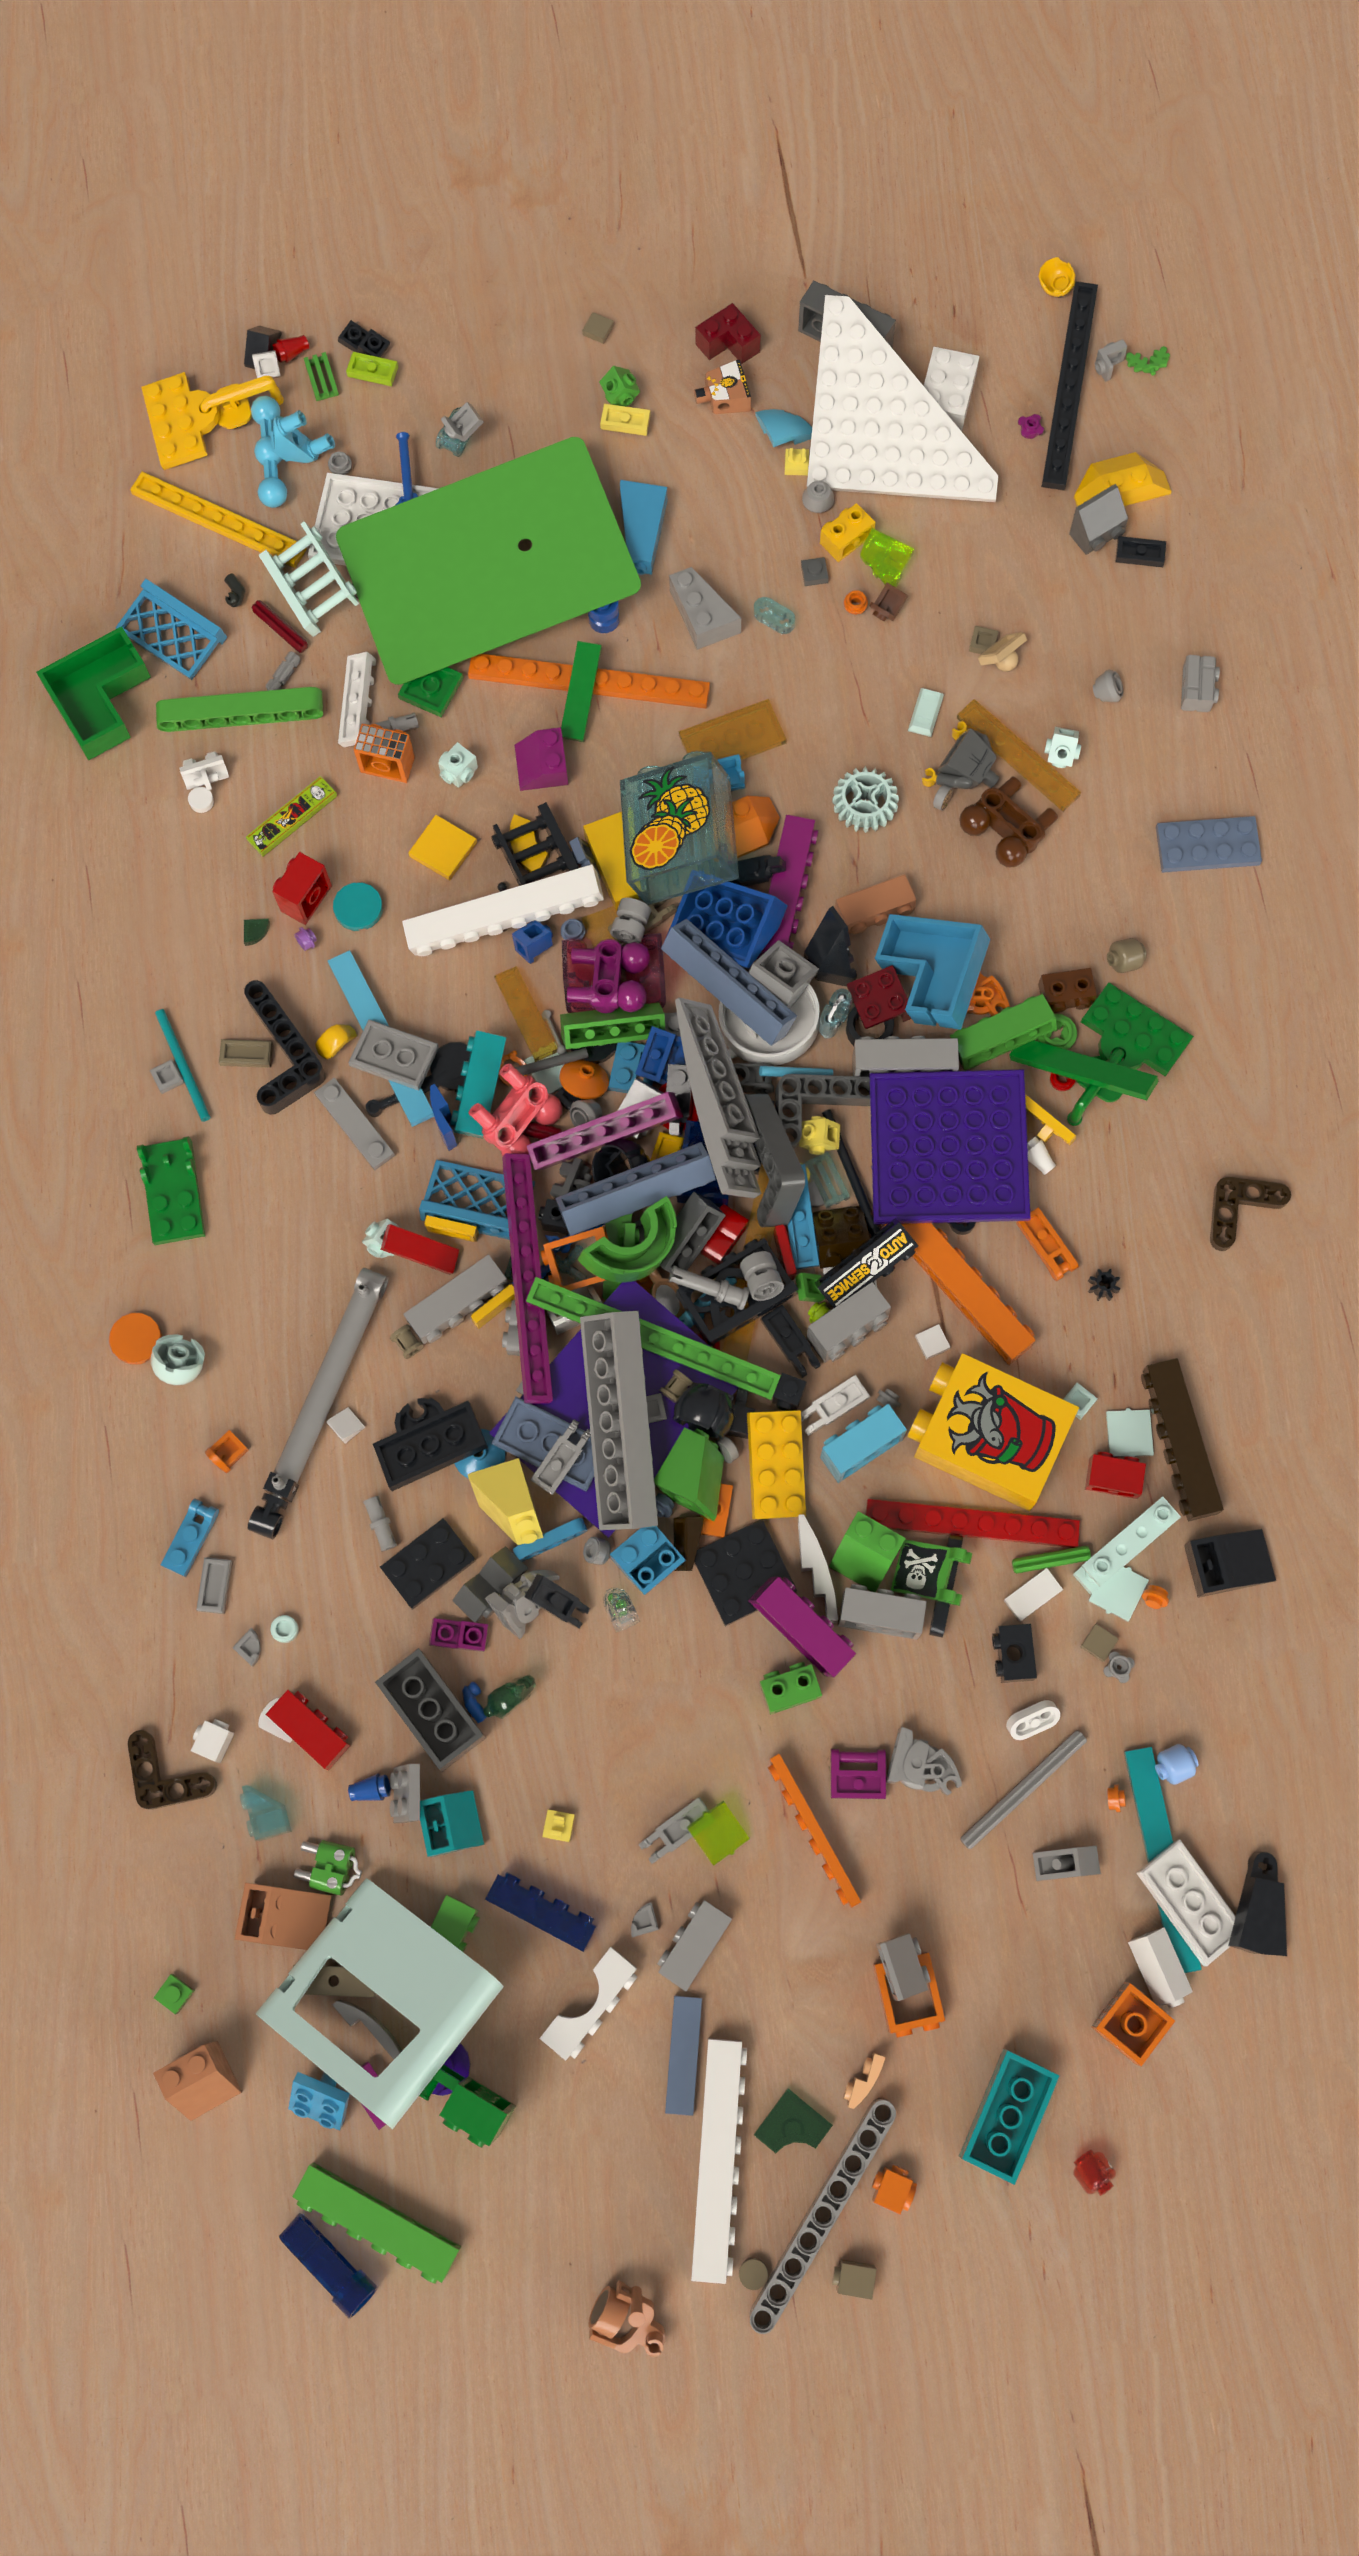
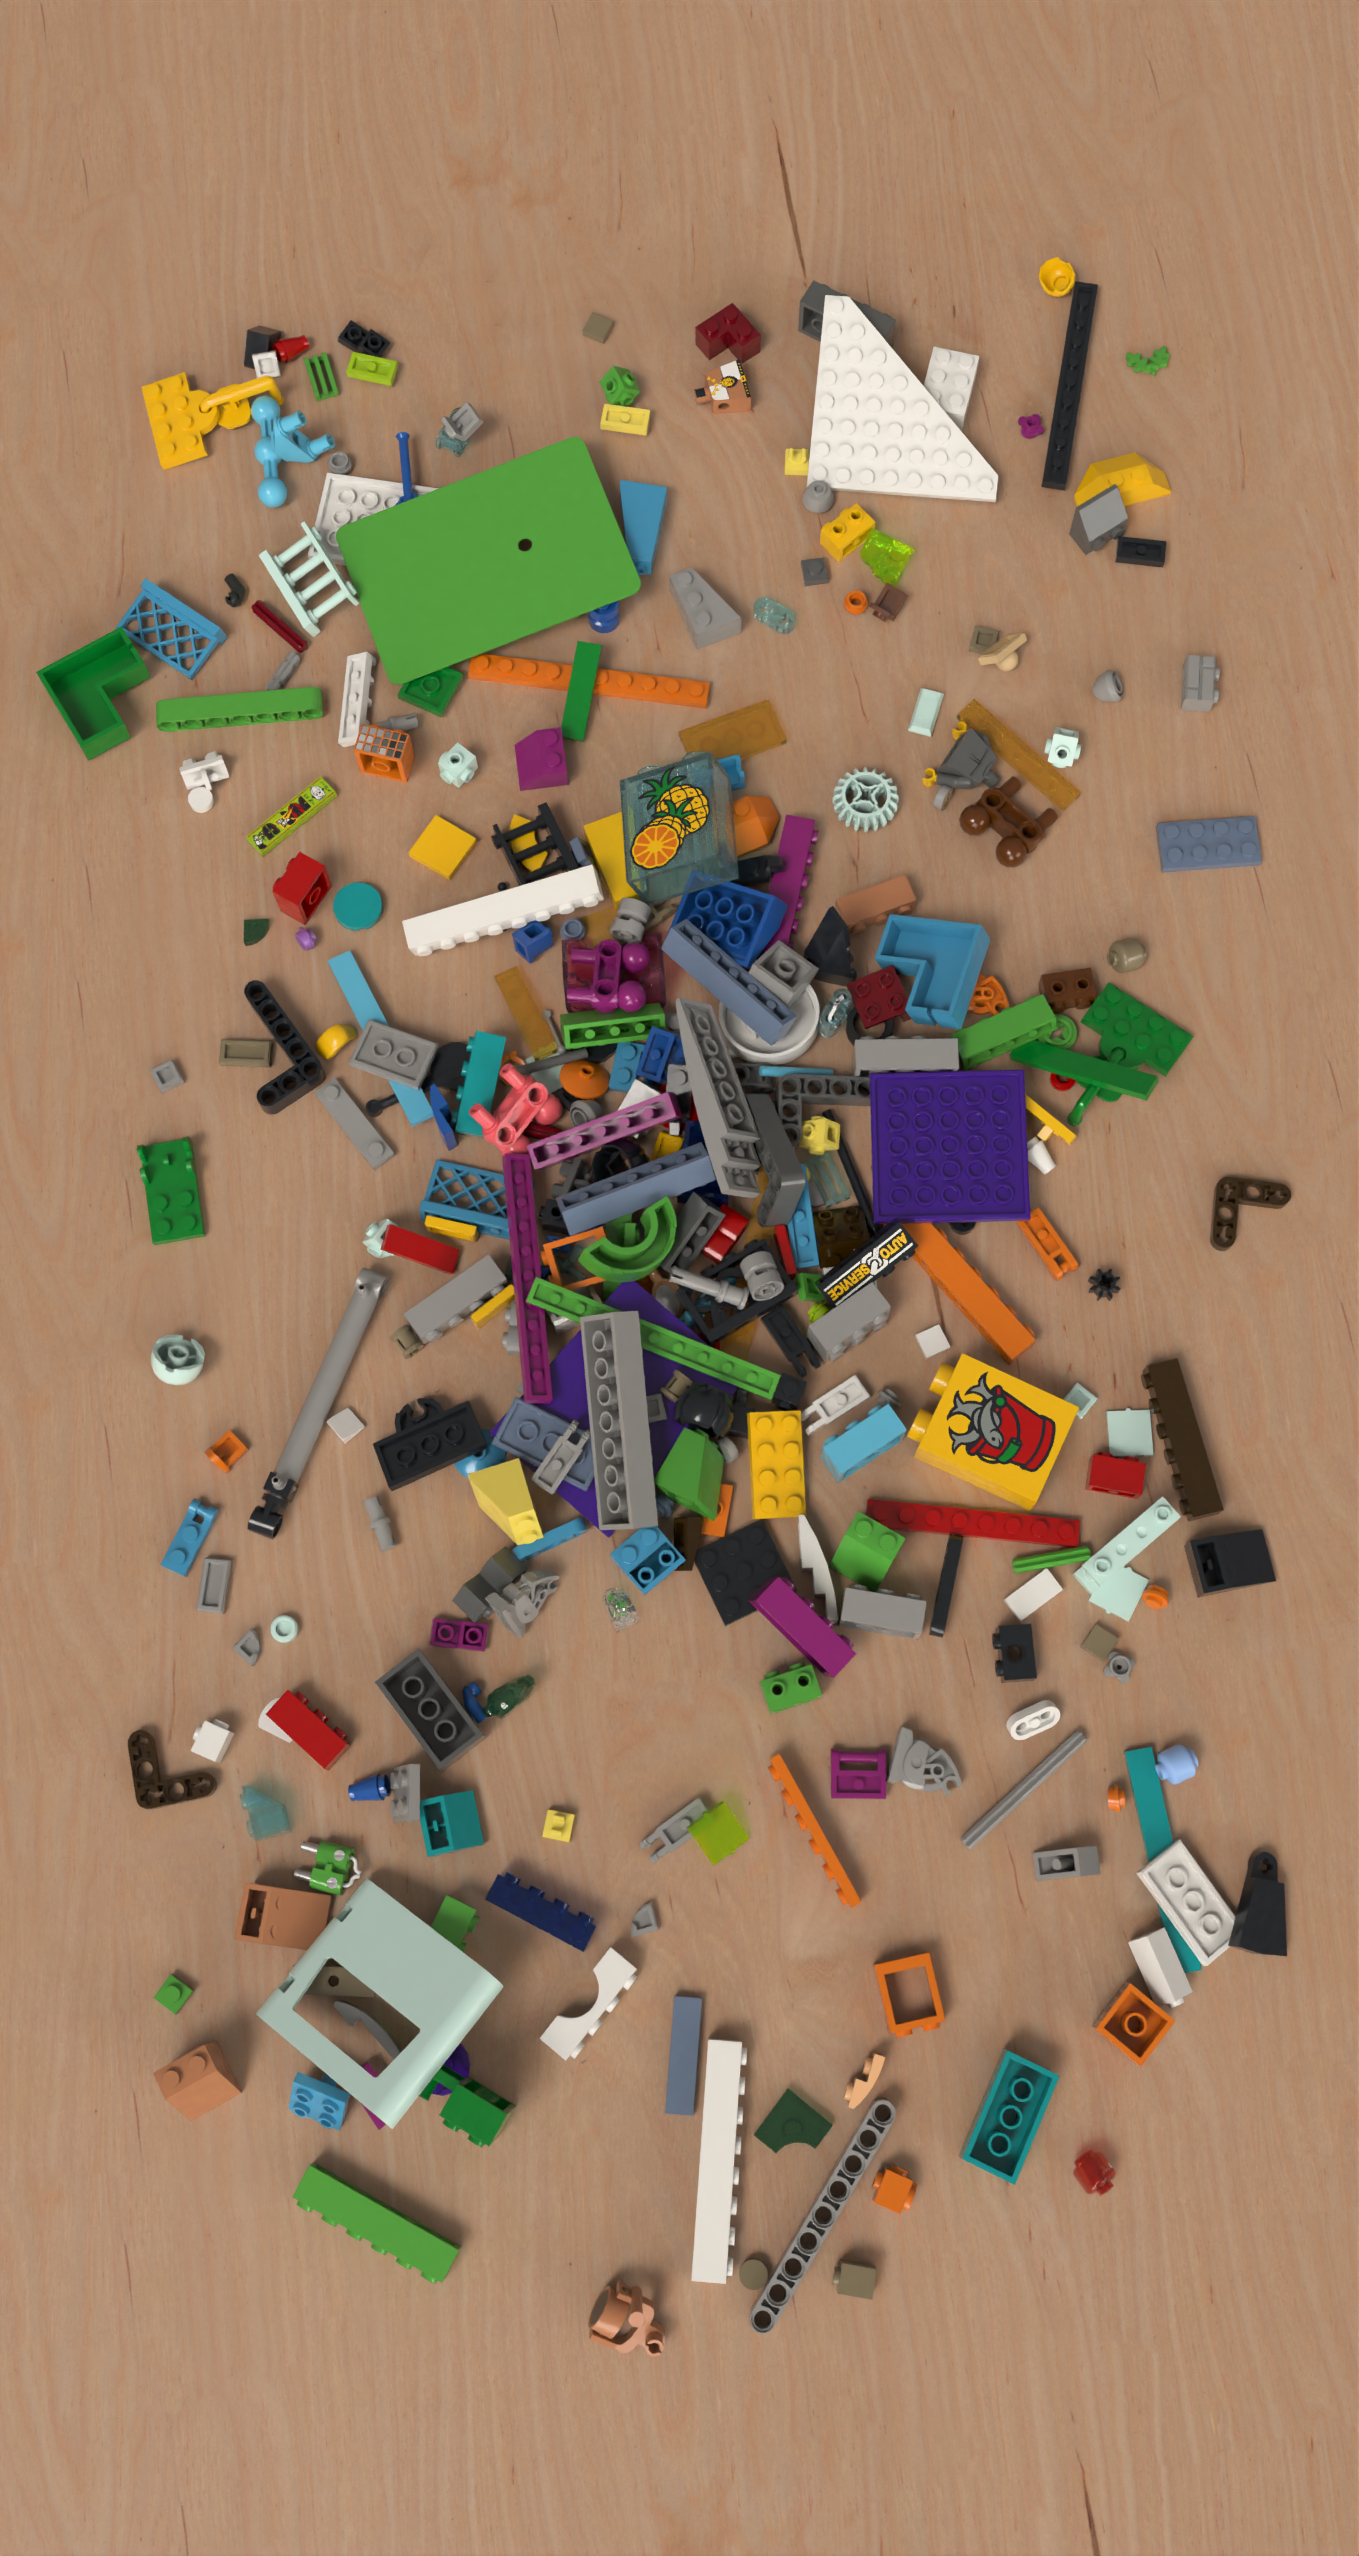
orange tile [109,1313,162,1365] -> none
yellow tile [130,471,307,568] -> none
teal piece [155,1009,211,1122] -> none
clear blue beam [279,2213,378,2319] -> none
black plate [380,1518,476,1610] -> none
black hinge [524,1573,590,1629] -> none
light grey tile [583,1537,611,1565] -> none
light grey brick [657,1900,732,1991] -> none
medium azure brick [755,409,812,447] -> none
light grey slope [876,1934,931,2001] -> none
flag [891,1539,972,1606] -> none
light grey bracket [1094,339,1127,382] -> none

